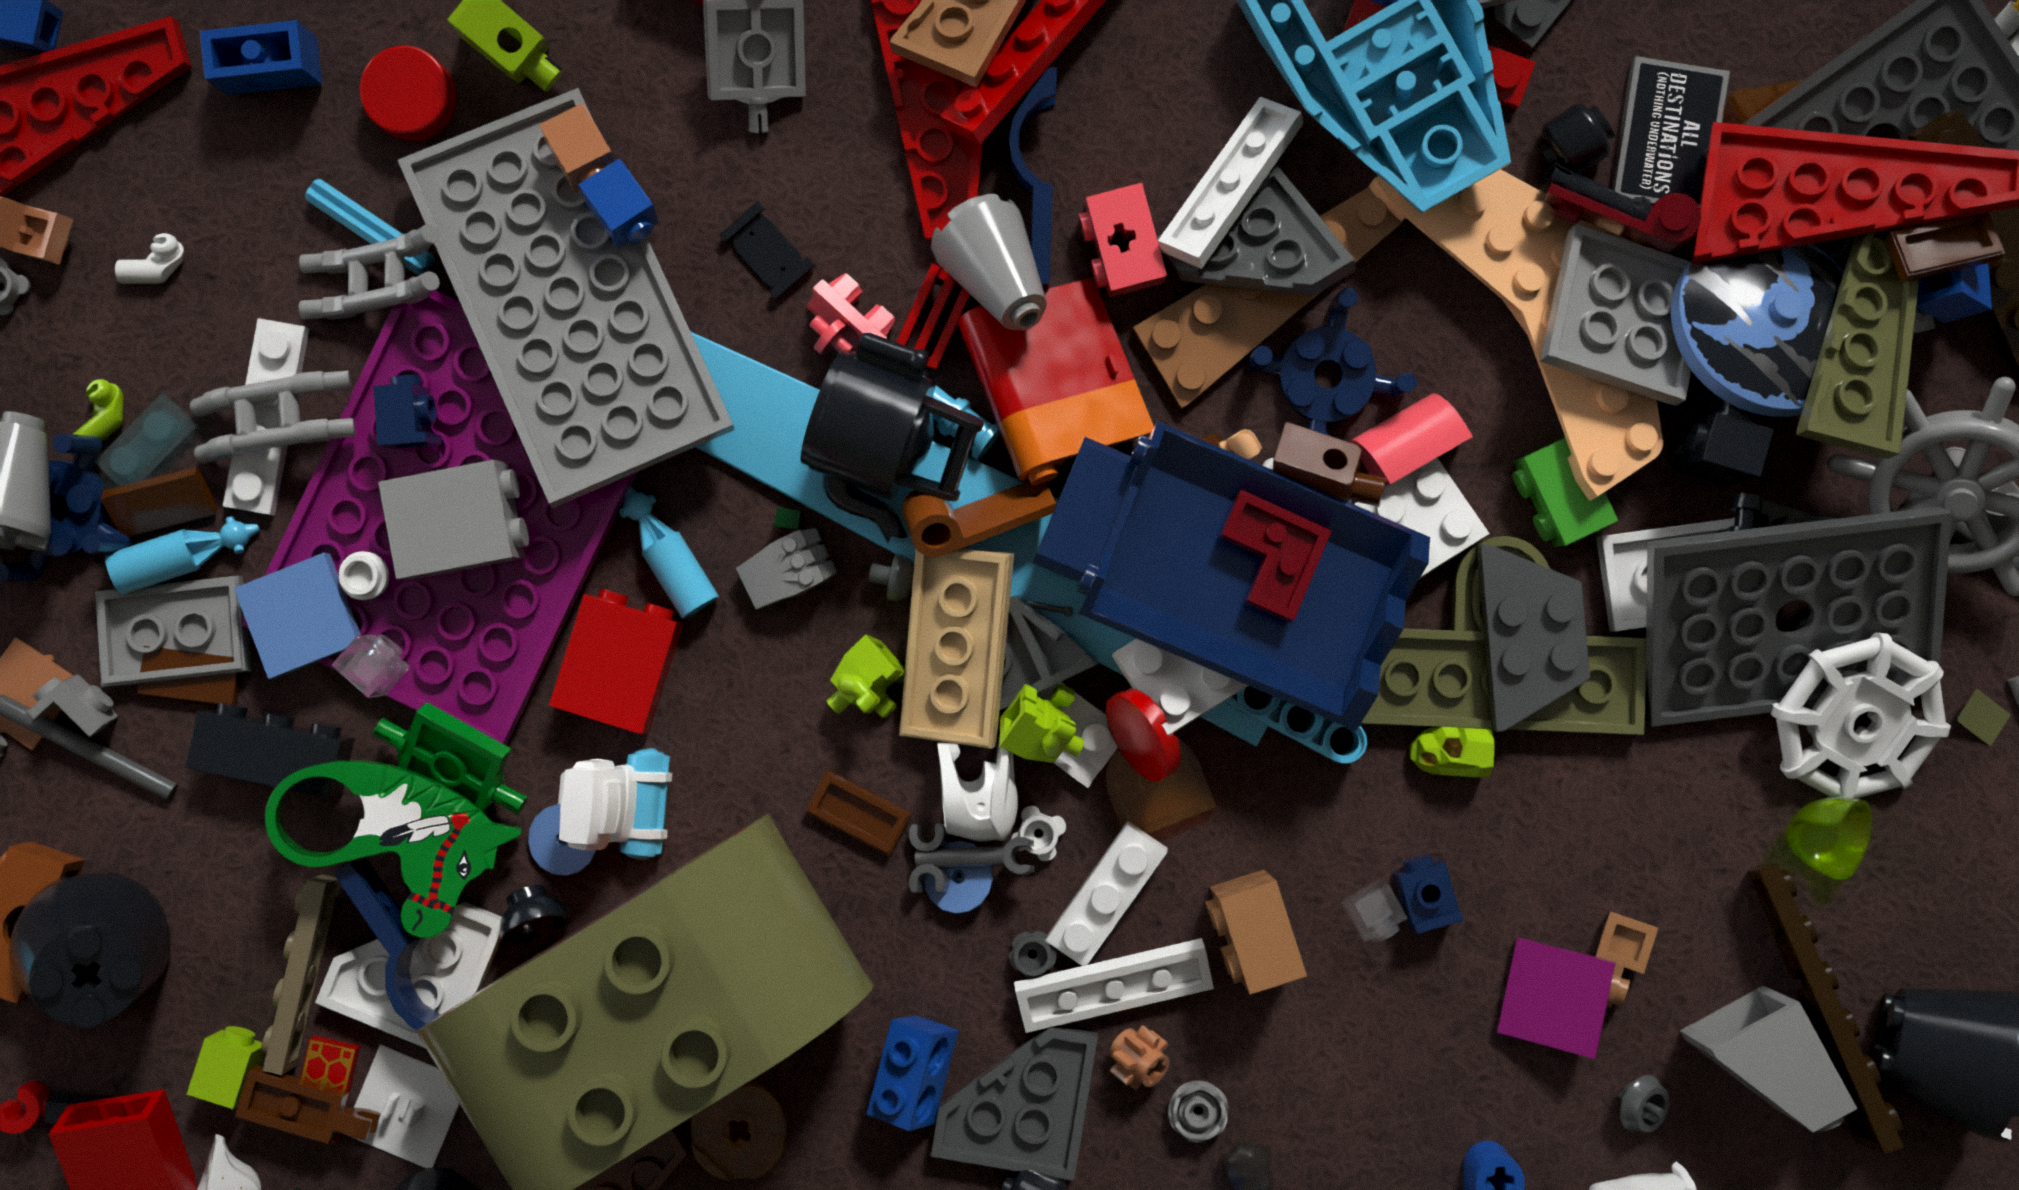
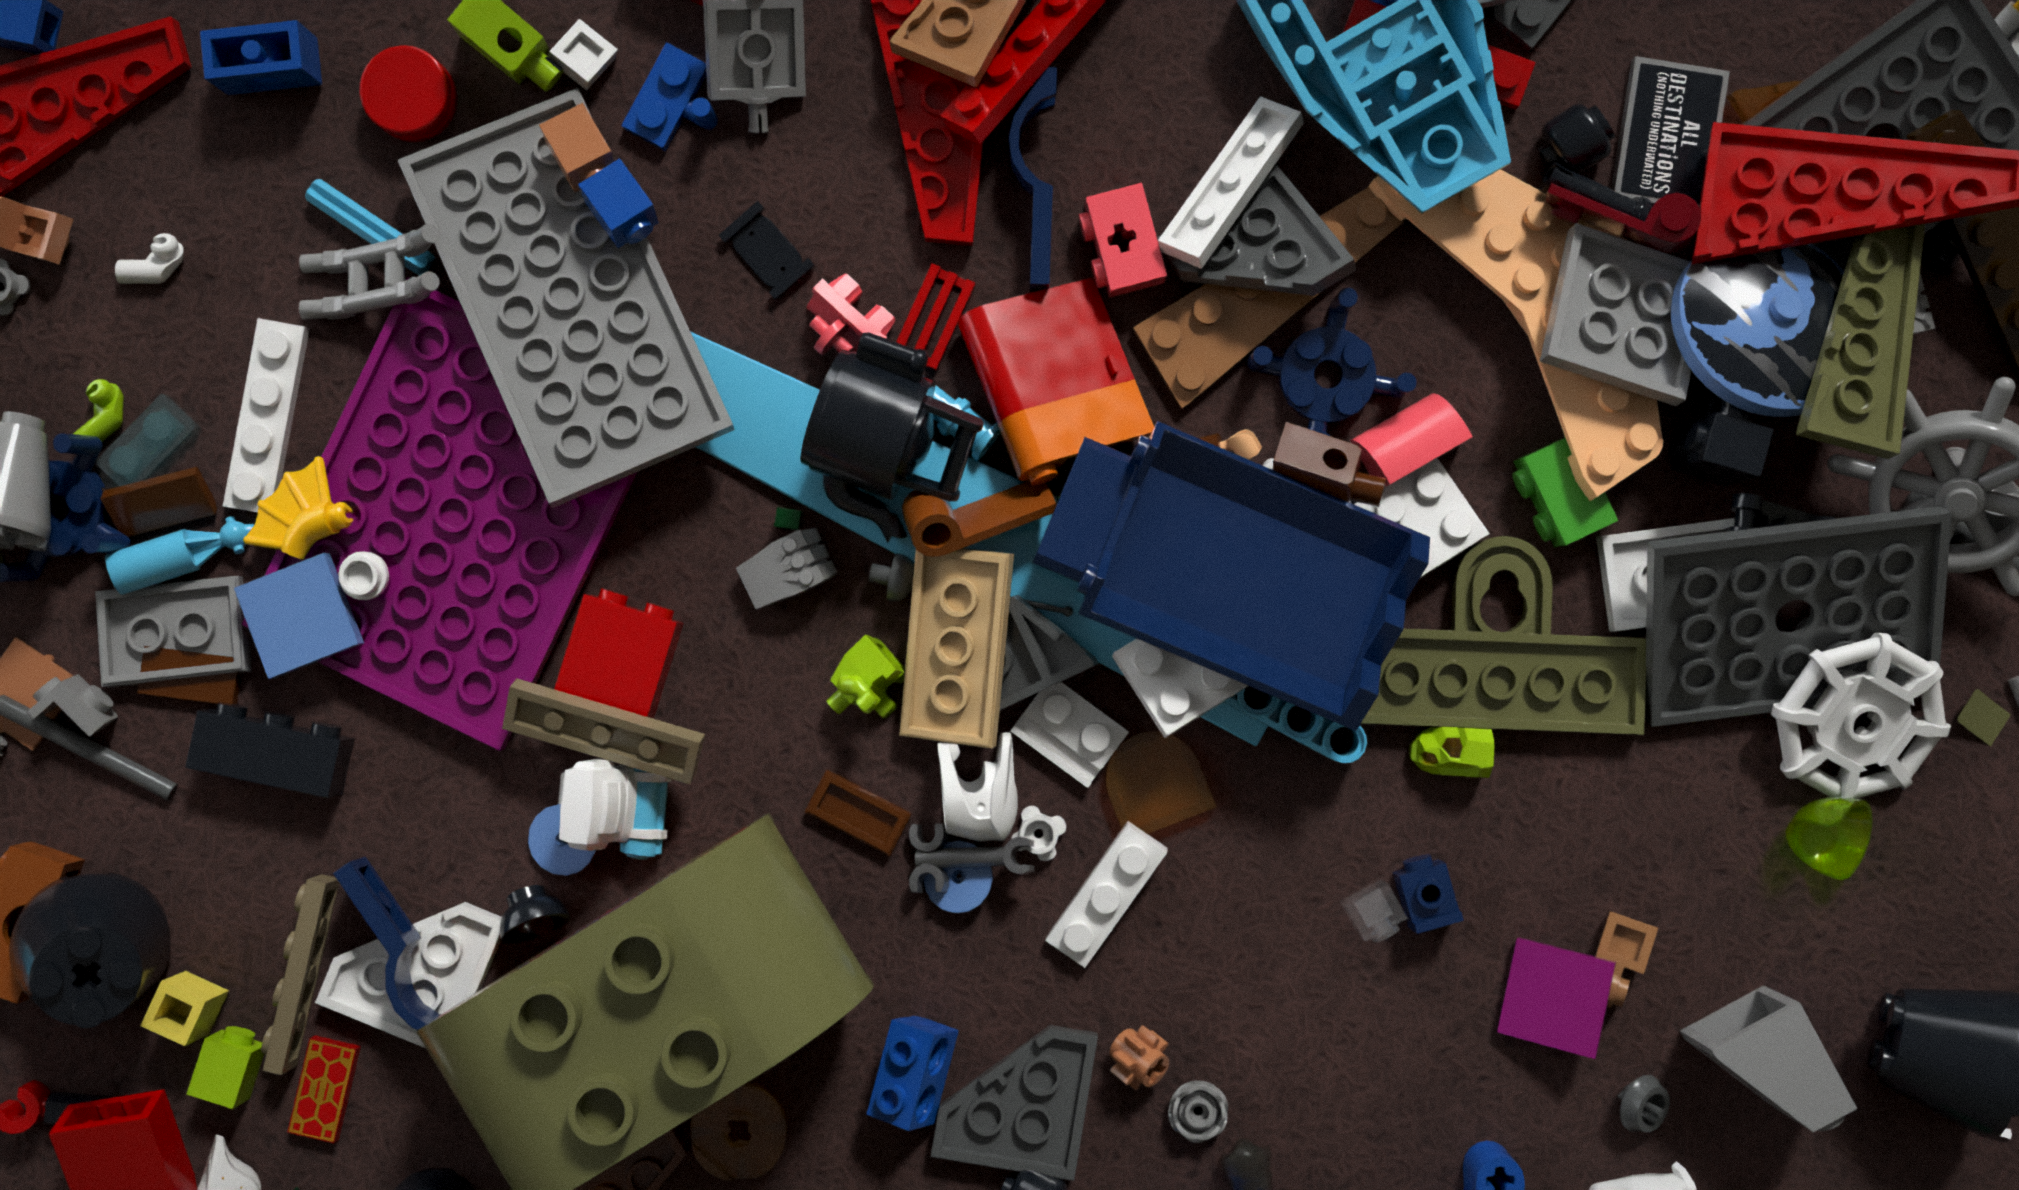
light grey piece [190,370,356,464] -> none
reddish brown plate [235,1065,381,1144] -> none
green animal [265,760,522,938] -> none
clear plate [332,634,410,698] -> none
white piece [345,1044,460,1168] -> none
dark blue brick [373,375,442,449] -> none
green plate [373,702,528,815] -> none
light grey brick [378,460,529,580] -> none
medium azure wheel [619,487,719,619] -> none
light grey cone [931,194,1047,330] -> none
lime piece [999,684,1084,763] -> none
dark grey plate [1009,931,1057,978] -> none
white plate [1014,938,1214,1033] -> none
red tile [1105,688,1181,782] -> none
medium nougat brick [1205,870,1307,995] -> none
dark red plate [1218,490,1332,623] -> none
dark grey wing [1476,544,1590,732] -> none
dark brown wing [1748,863,1904,1154] -> none
reddish brown tile [1884,212,2005,283] -> none
blue brick [1916,264,1992,323] -> none
none -> light yellow brick [140,971,229,1046]
none -> yellow arm [243,456,353,560]
none -> dark tan plate [502,678,705,785]
none -> white plate [549,19,618,90]
none -> blue plate [621,42,718,152]

